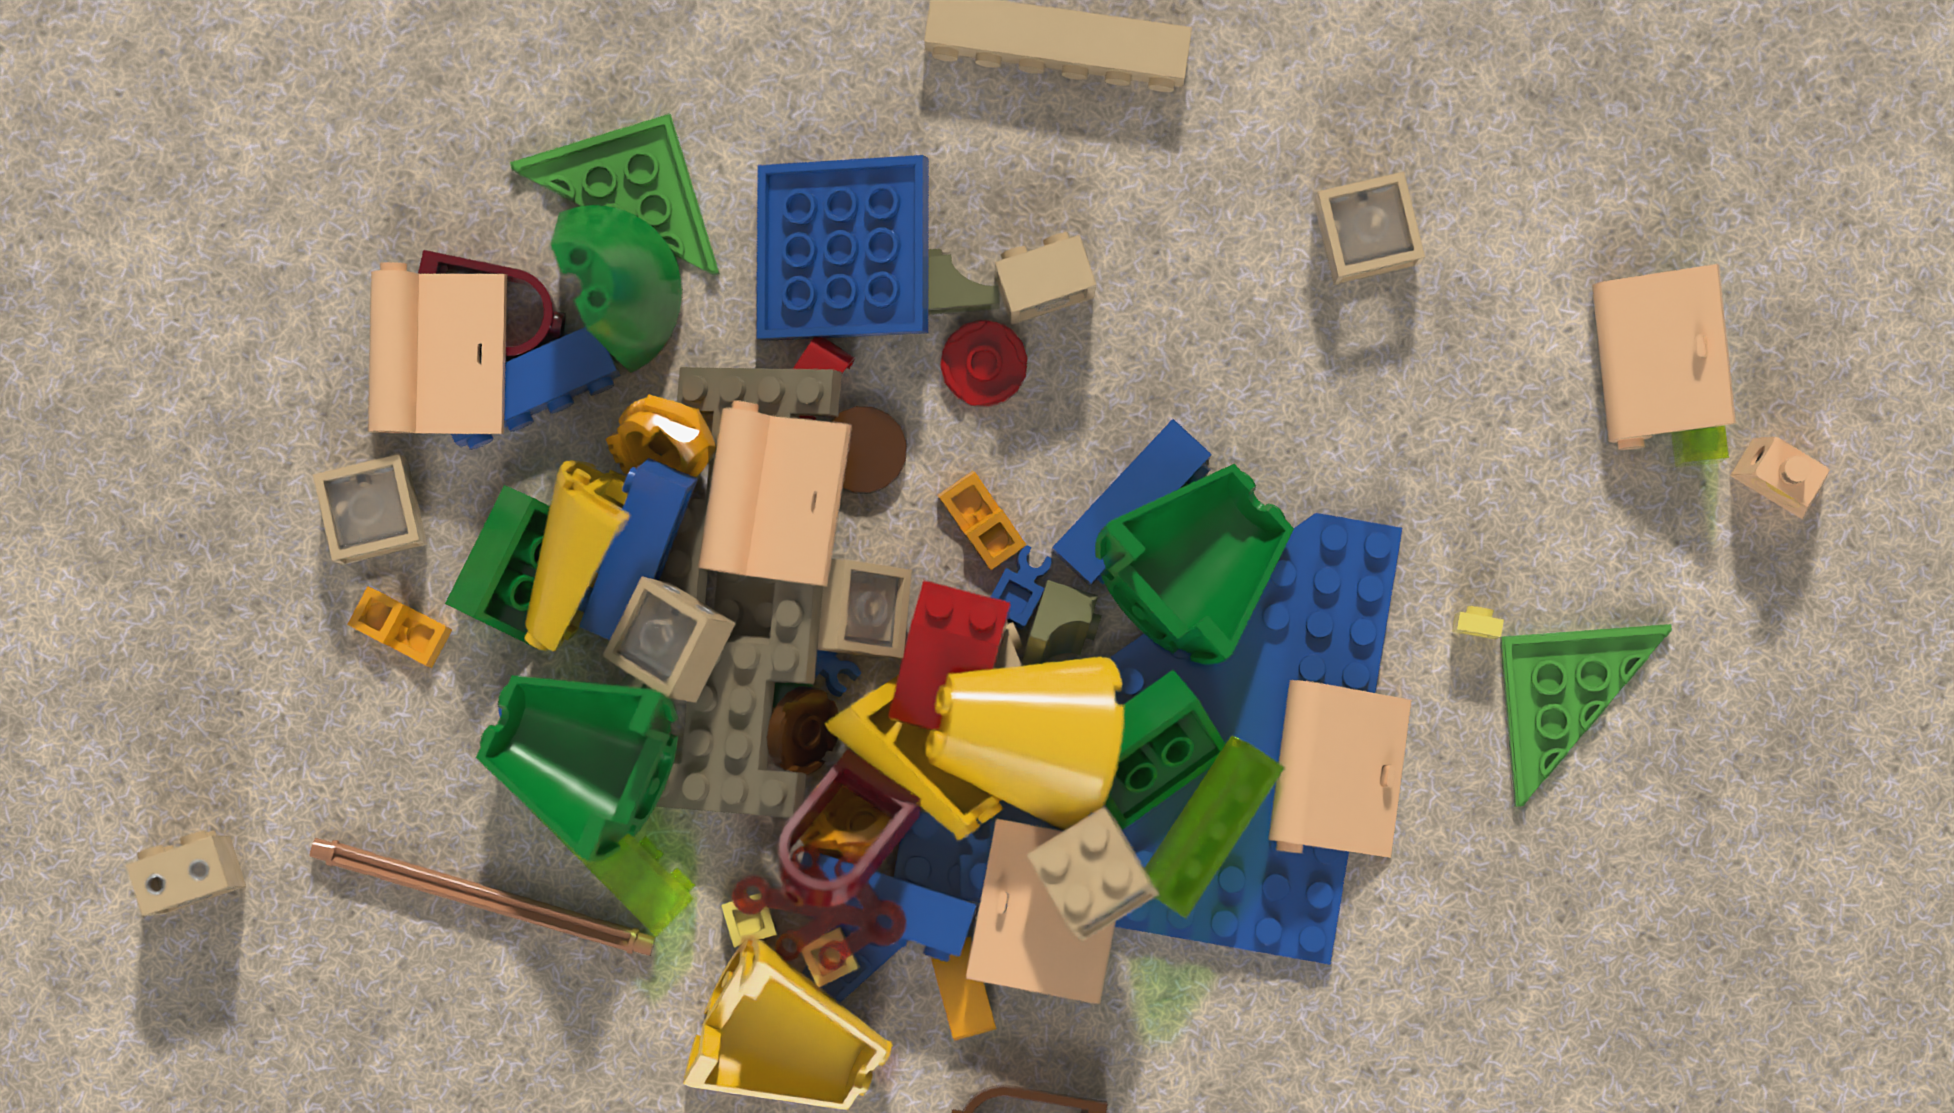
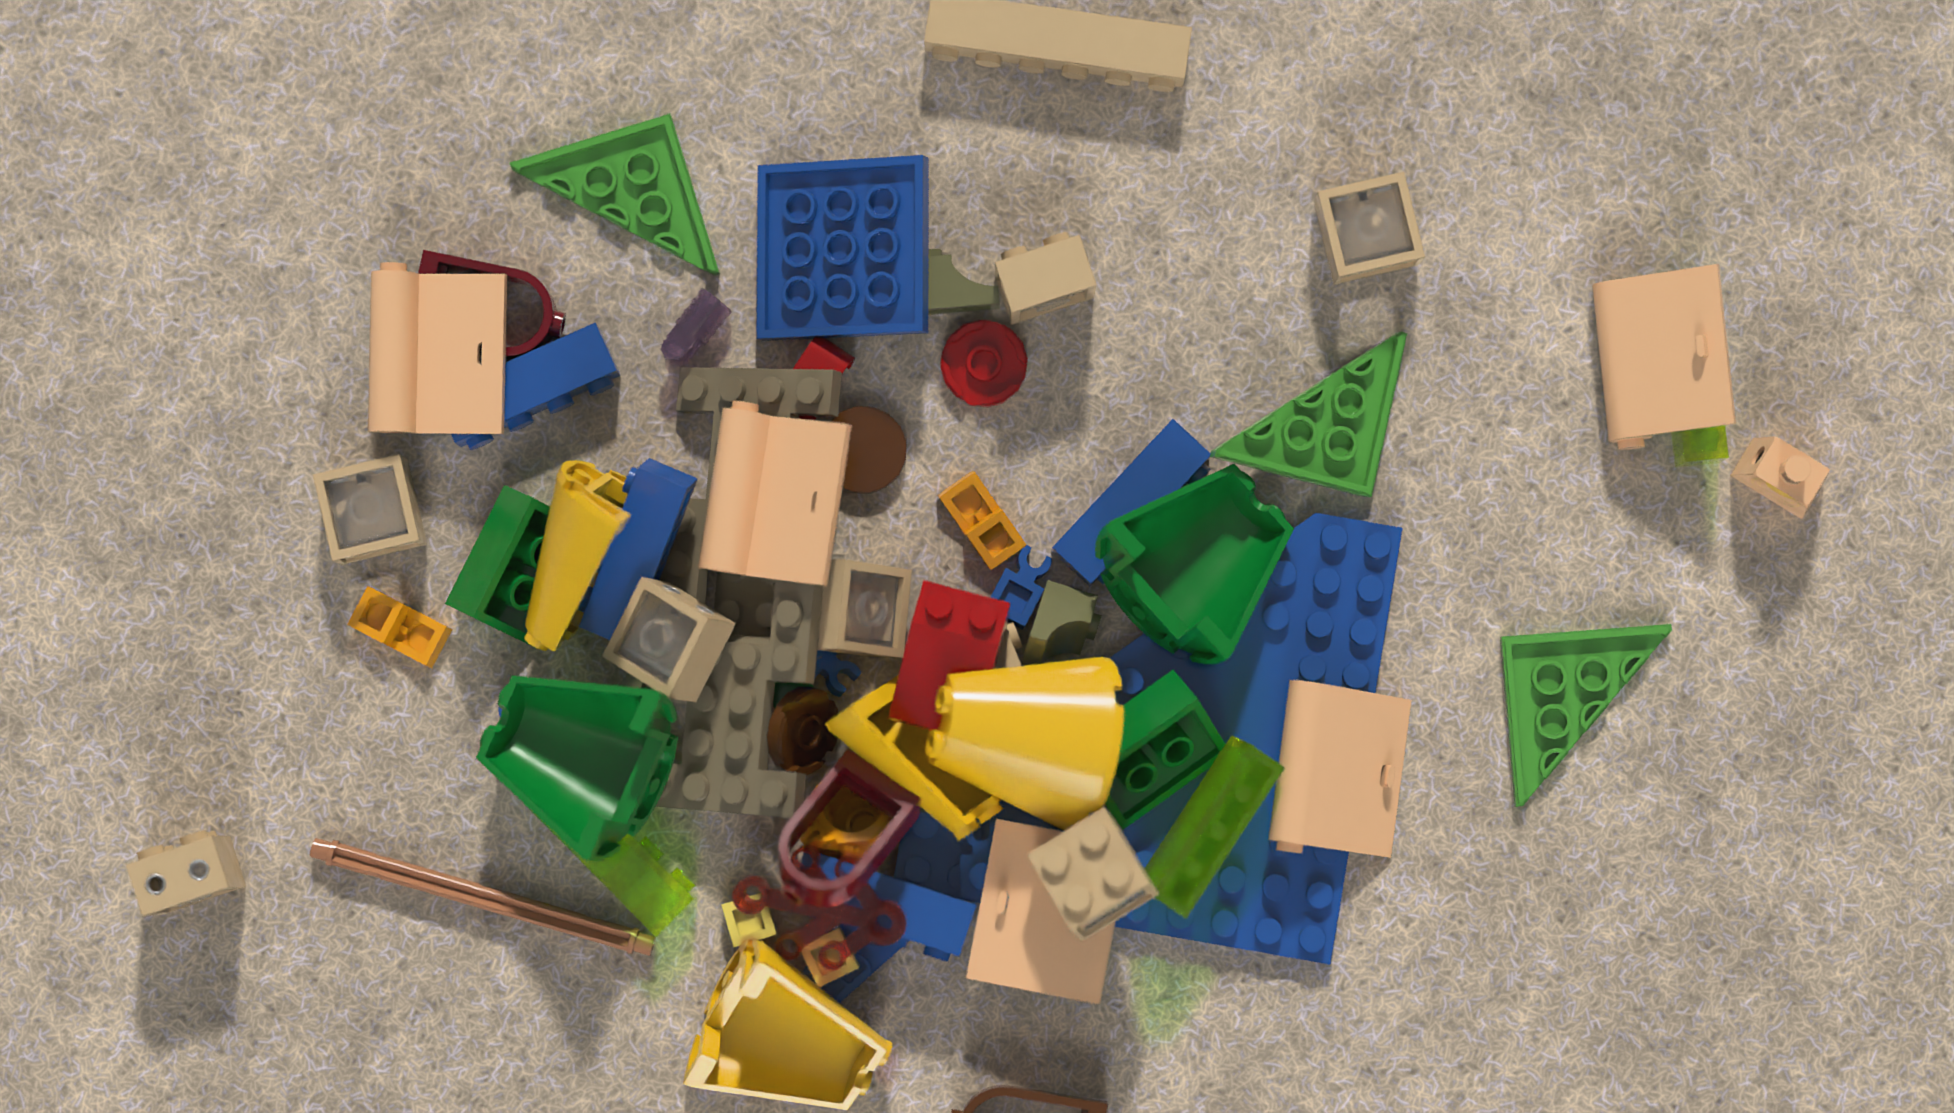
green cone [550,205,683,373] -> none
light orange helmet [605,394,716,477] -> none
light orange slope [931,936,997,1041] -> none
light yellow plate [1452,606,1504,639] -> none
none -> clear purple hinge [660,288,732,367]
none -> bright green tile [1210,332,1407,497]

